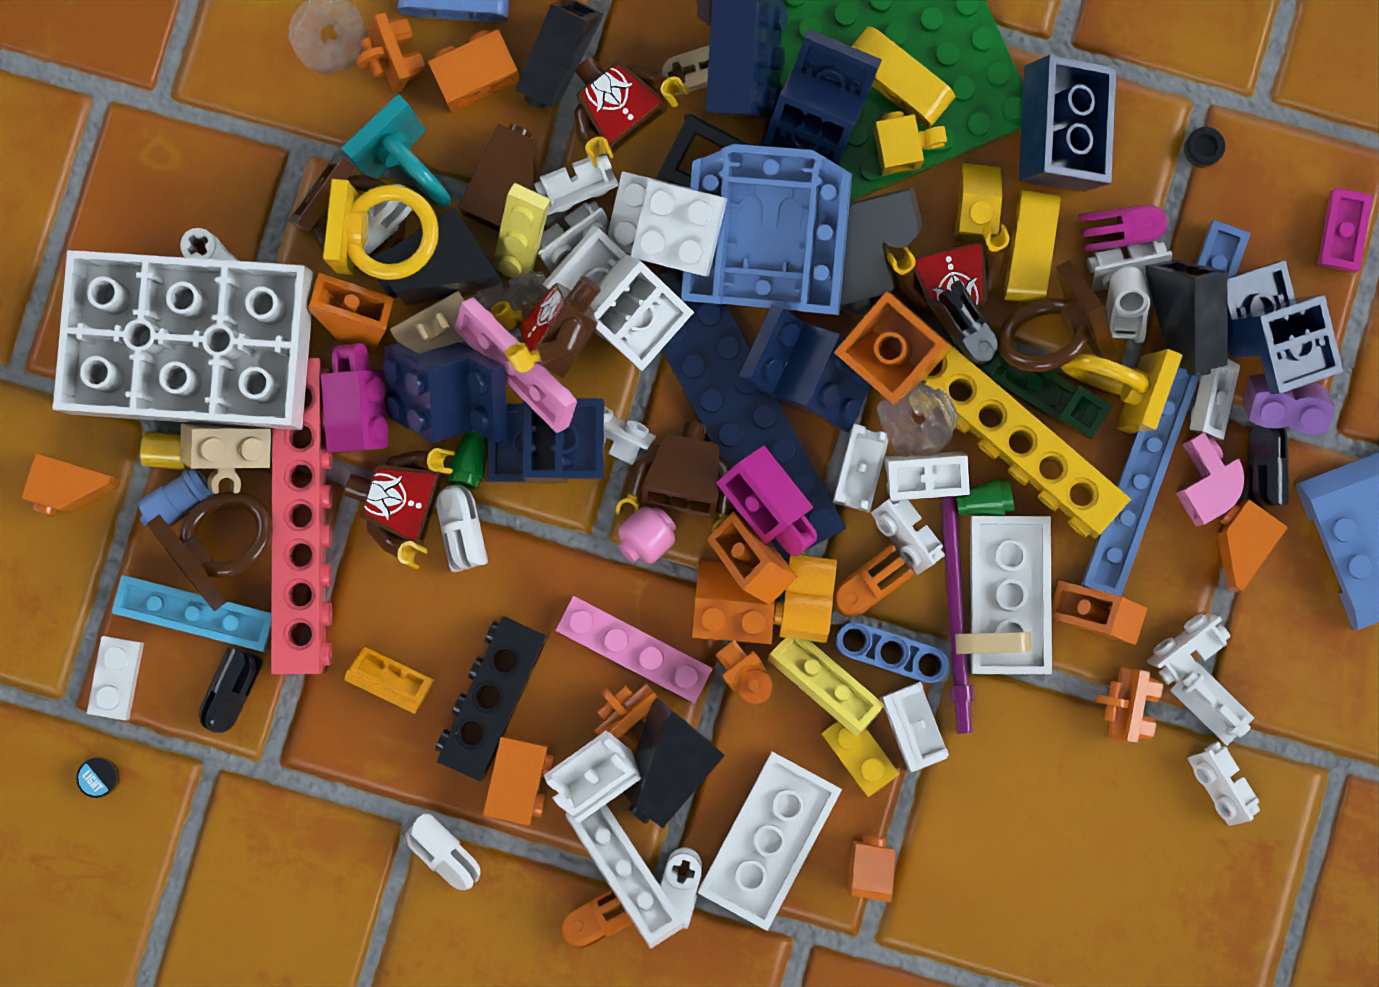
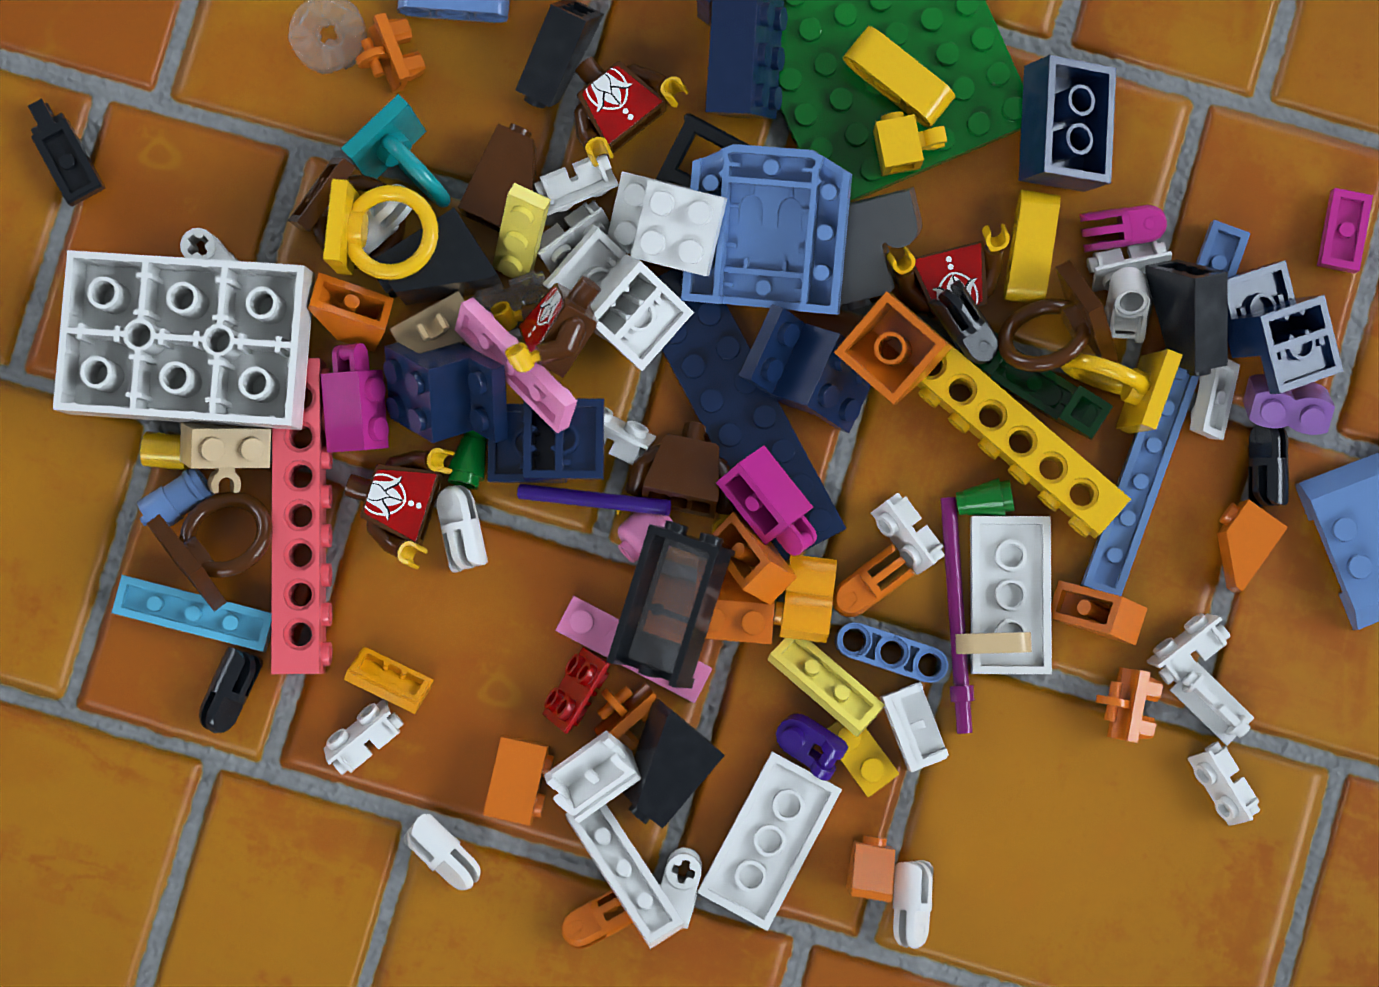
orange slope [21,453,121,516] -> none
tile [76,757,119,798] -> none
white plate [87,636,144,720] -> none
orange hinge [428,29,520,113] -> none
black brick [435,616,549,782] -> none
tan beam [662,45,710,95] -> none
orange hips [716,640,773,705] -> none
dark blue bracket [762,29,882,166] -> none
white hinge [832,424,889,513] -> none
clear plate [877,380,958,457] -> none
white hinge [884,450,970,501] -> none
yellow slope [954,163,1002,244] -> none
bright pink brick [1176,433,1244,527] -> none
black tile [1184,127,1225,168] -> none
none -> black hinge [28,99,106,207]
none -> white hinge [323,699,404,775]
none -> dark purple bar [517,484,671,516]
none -> red hinge [542,647,611,734]
none -> door [606,520,735,688]
none -> dark purple plate [776,714,848,781]
none -> white arm [892,860,933,949]

